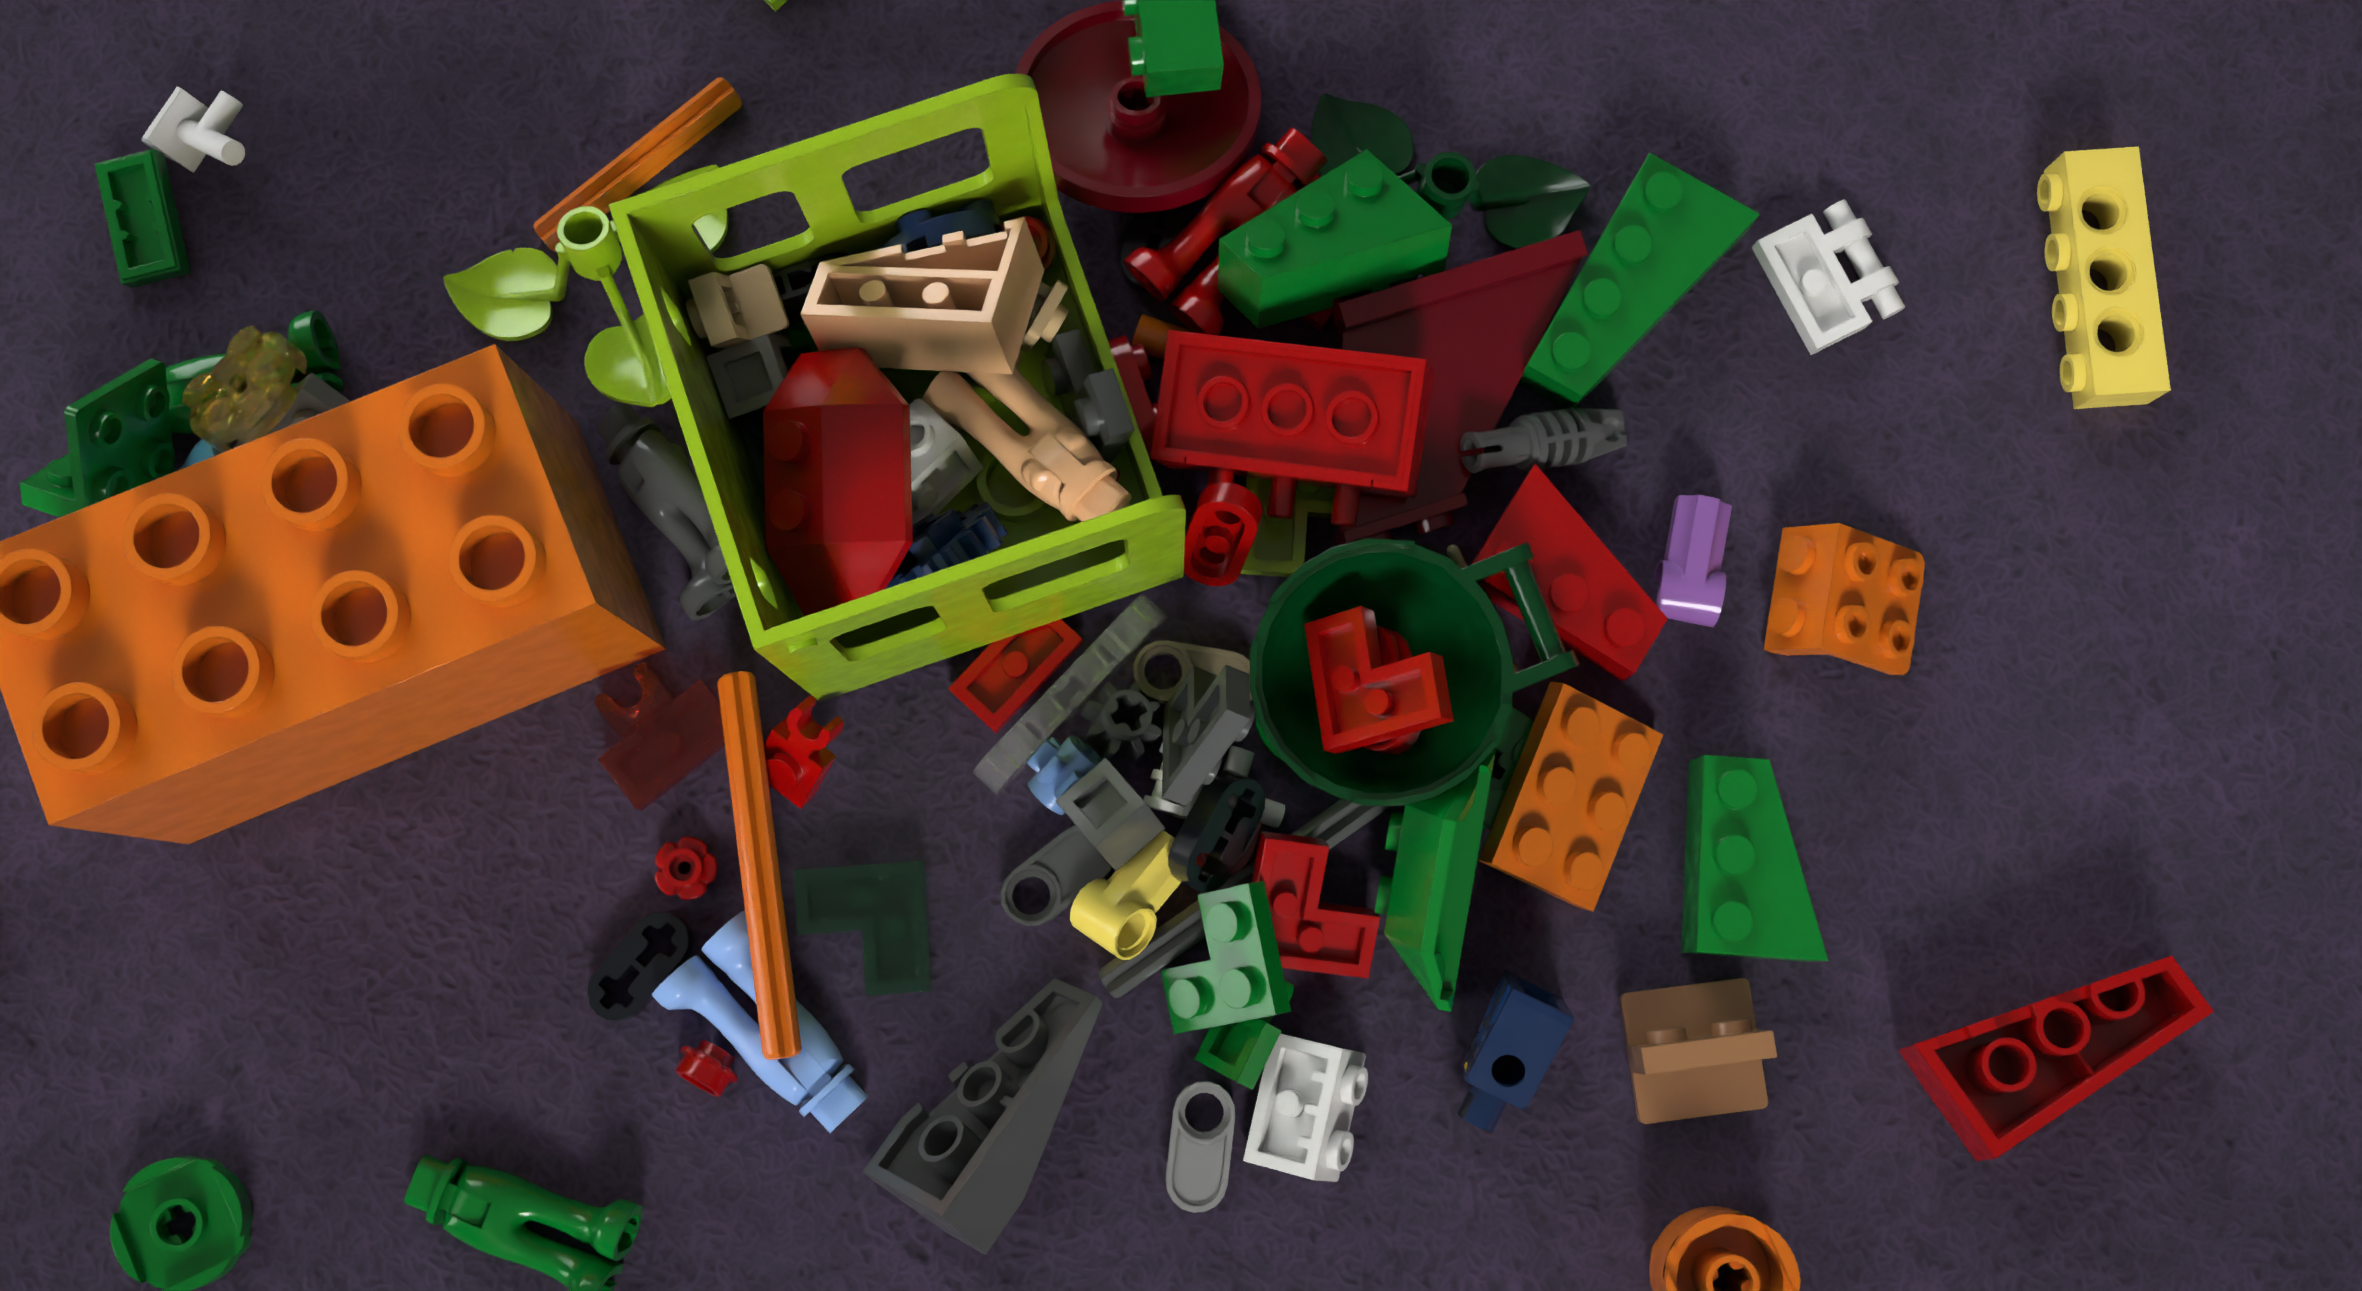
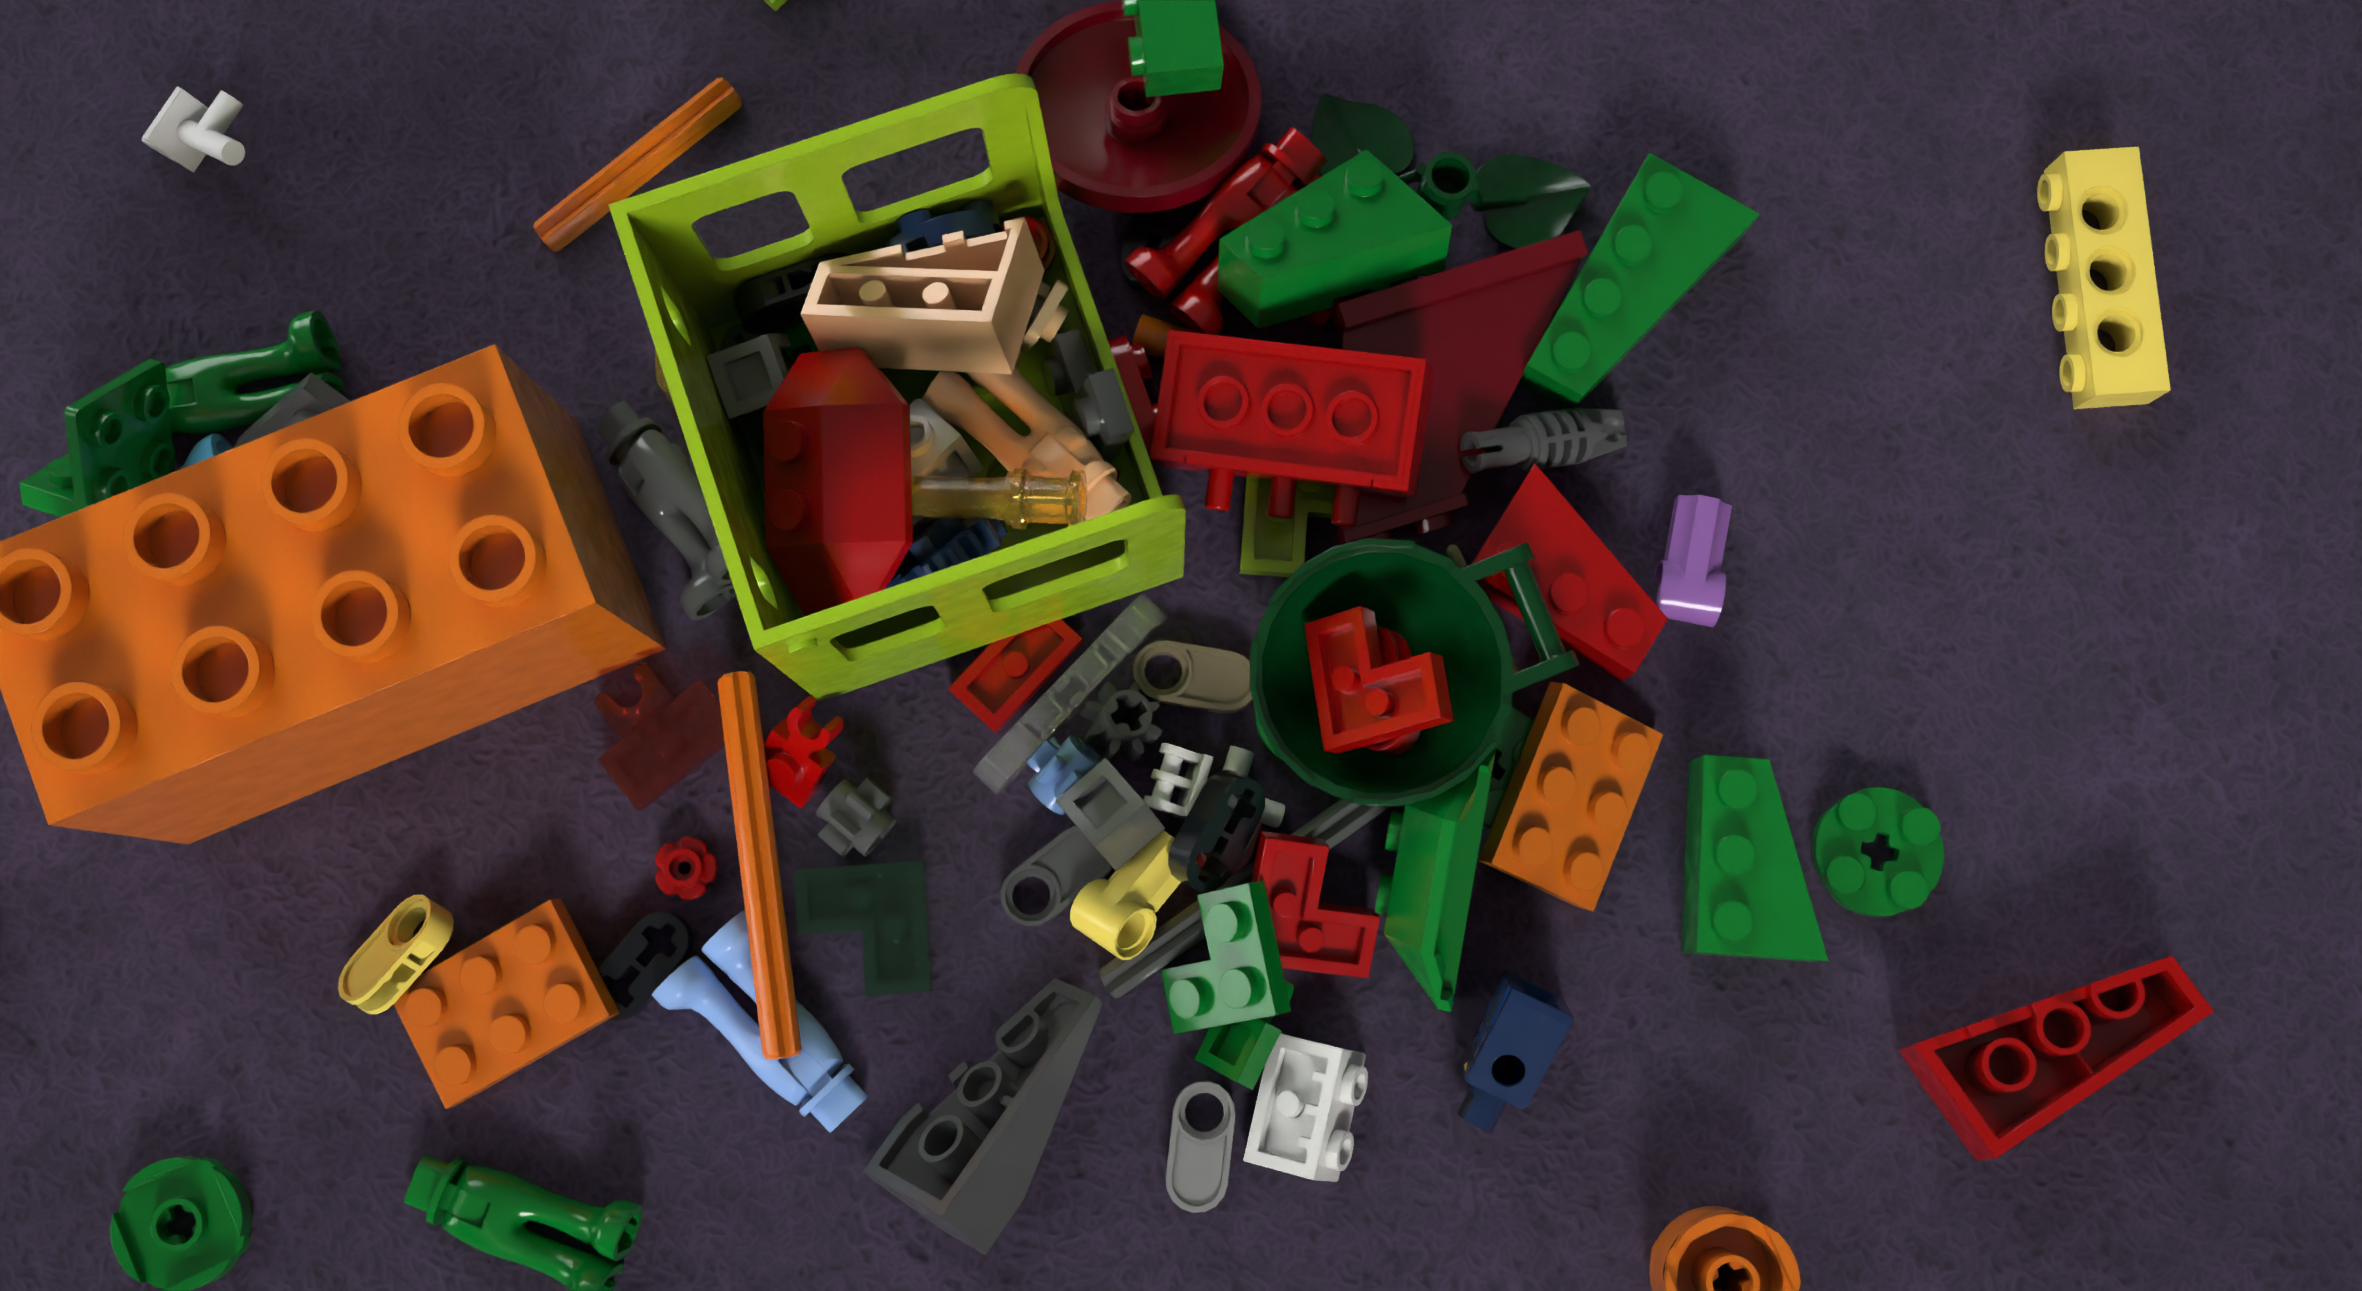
green plate [94,149,191,288] -> none
clear yellow plate [182,326,307,452] -> none
lime plant [443,164,729,407] -> none
red plate [675,1040,738,1097] -> none
tan bracket [686,264,789,349] -> none
dark grey plate [1162,665,1255,806] -> none
red plate [1184,483,1263,586] -> none
medium nougat bracket [1619,978,1777,1124] -> none
white plate [1752,199,1905,355] -> none
orange bracket [1763,523,1925,675] -> none
none -> light yellow piece [338,894,454,1015]
none -> orange plate [393,898,620,1109]
none -> dark grey gear [815,777,896,857]
none -> clear yellow pin [911,468,1088,529]
none -> green plate [1811,787,1944,917]

